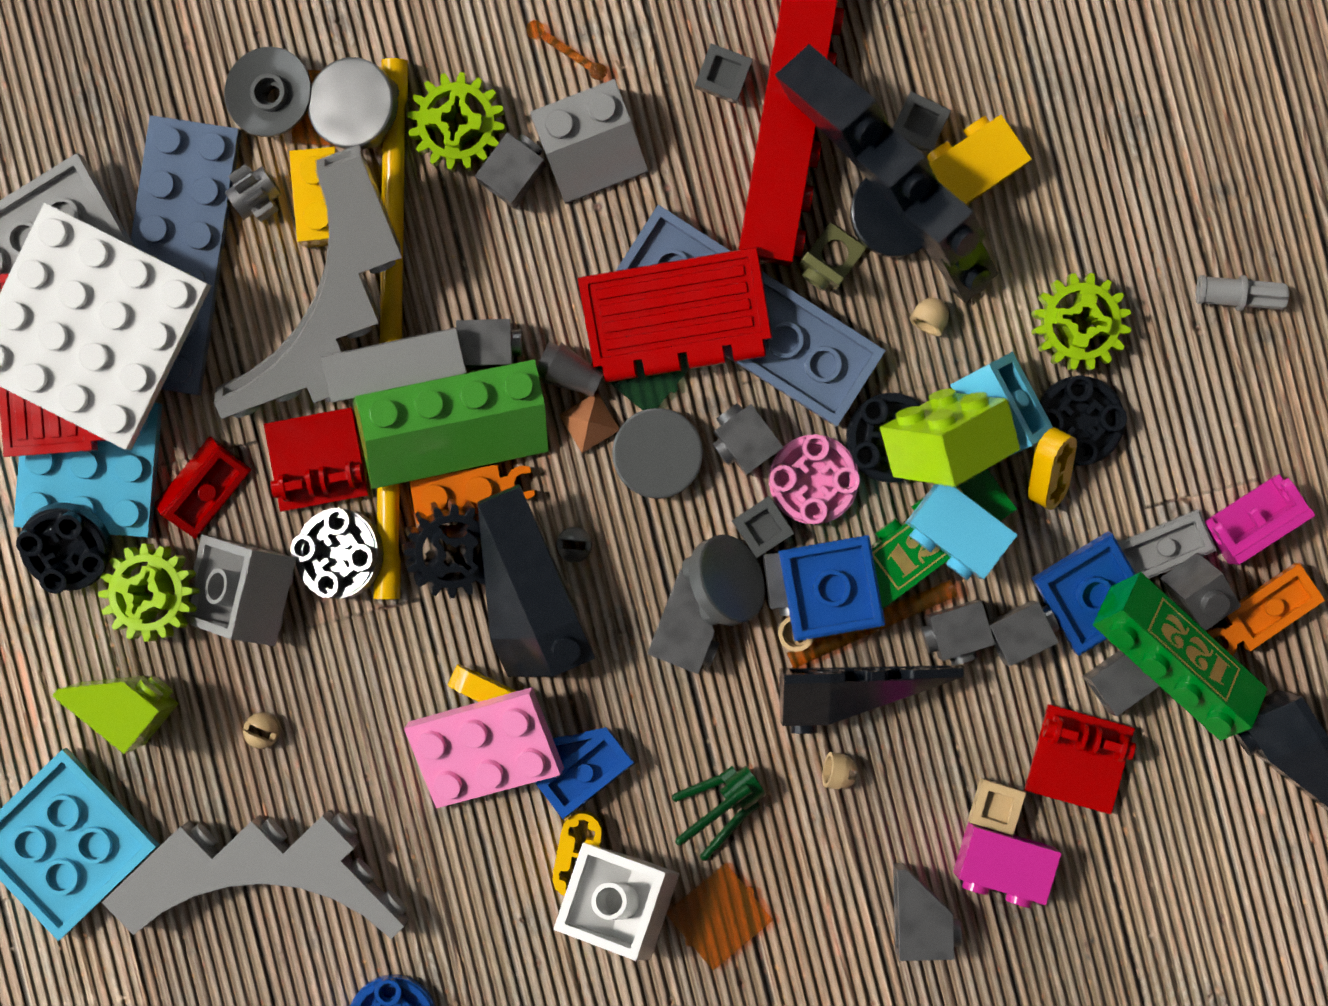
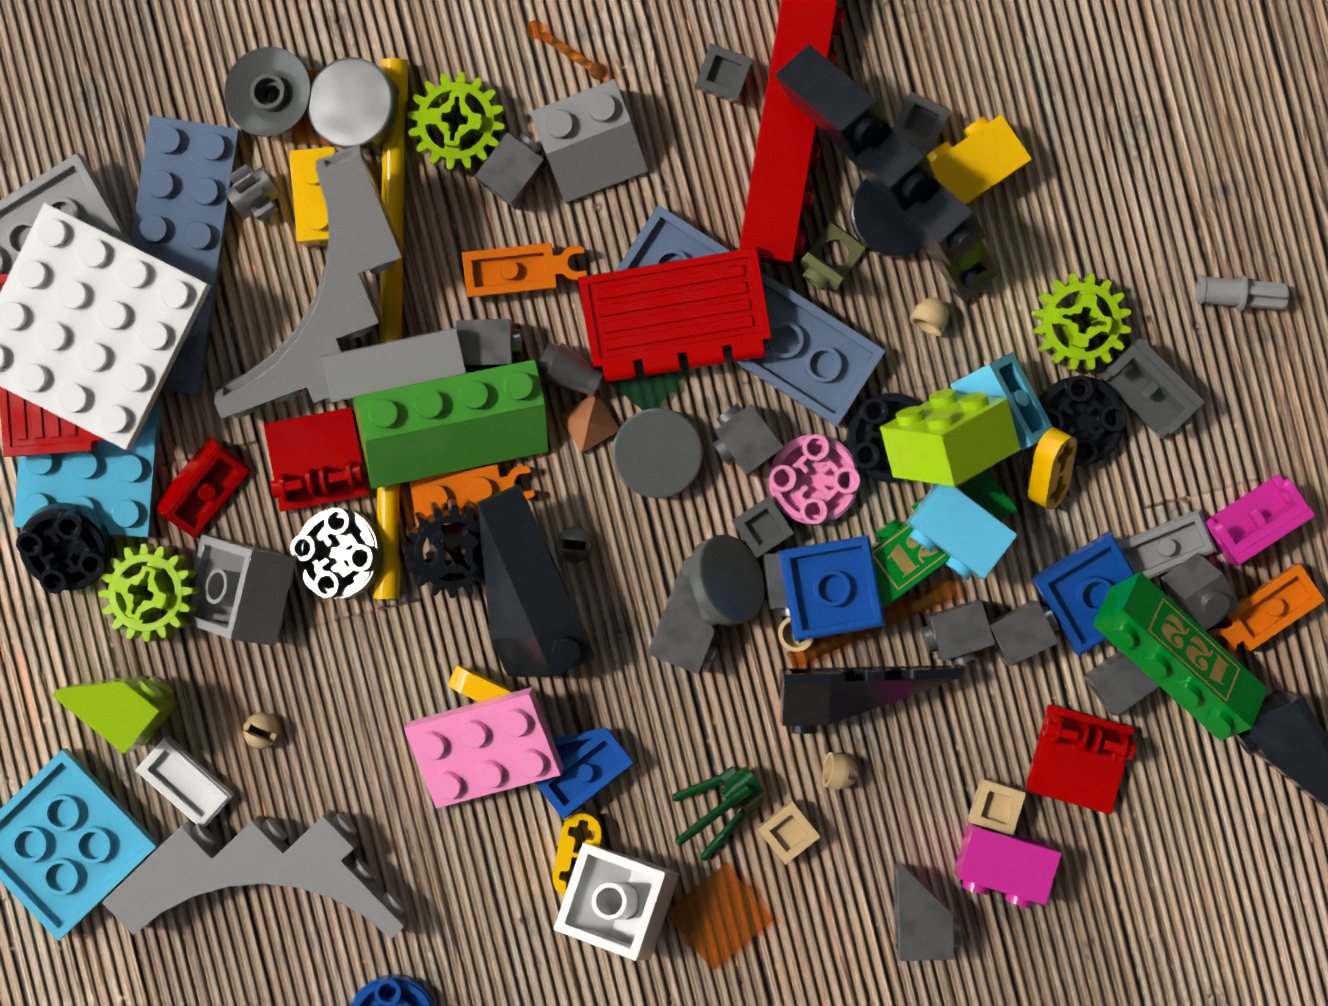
none -> white tile [135,735,235,827]
none -> orange plate [462,243,587,299]
none -> tan plate [757,799,820,865]
none -> dark grey hinge [1097,338,1205,439]

